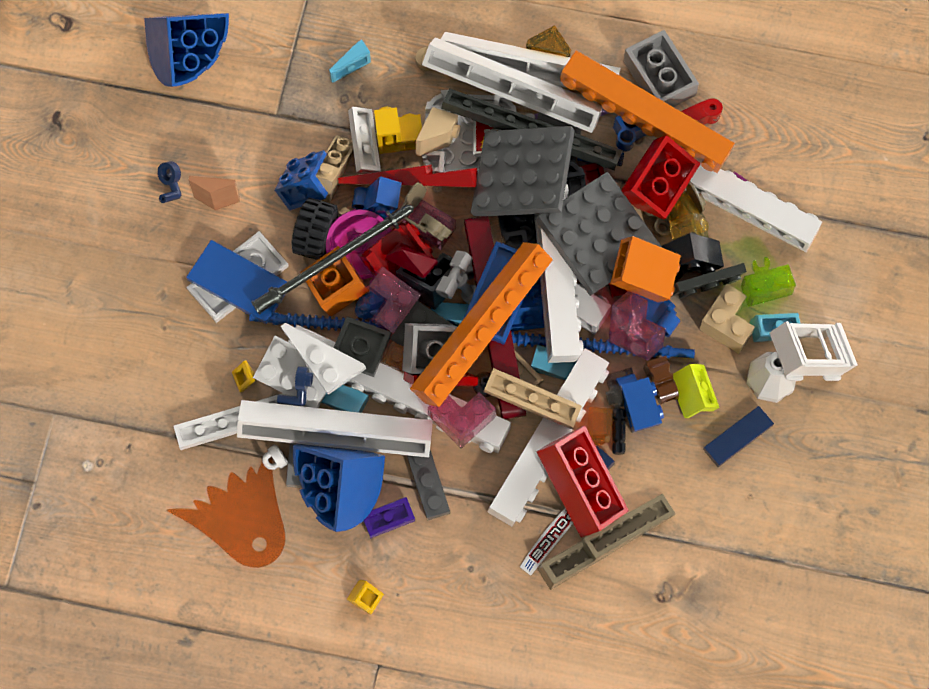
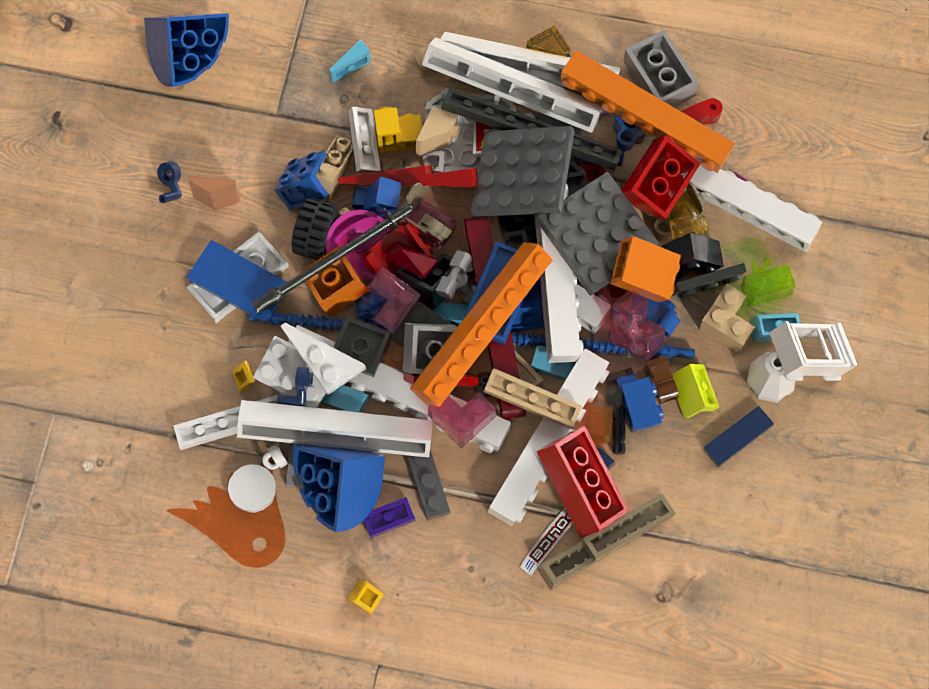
none -> white tile [228,464,277,513]

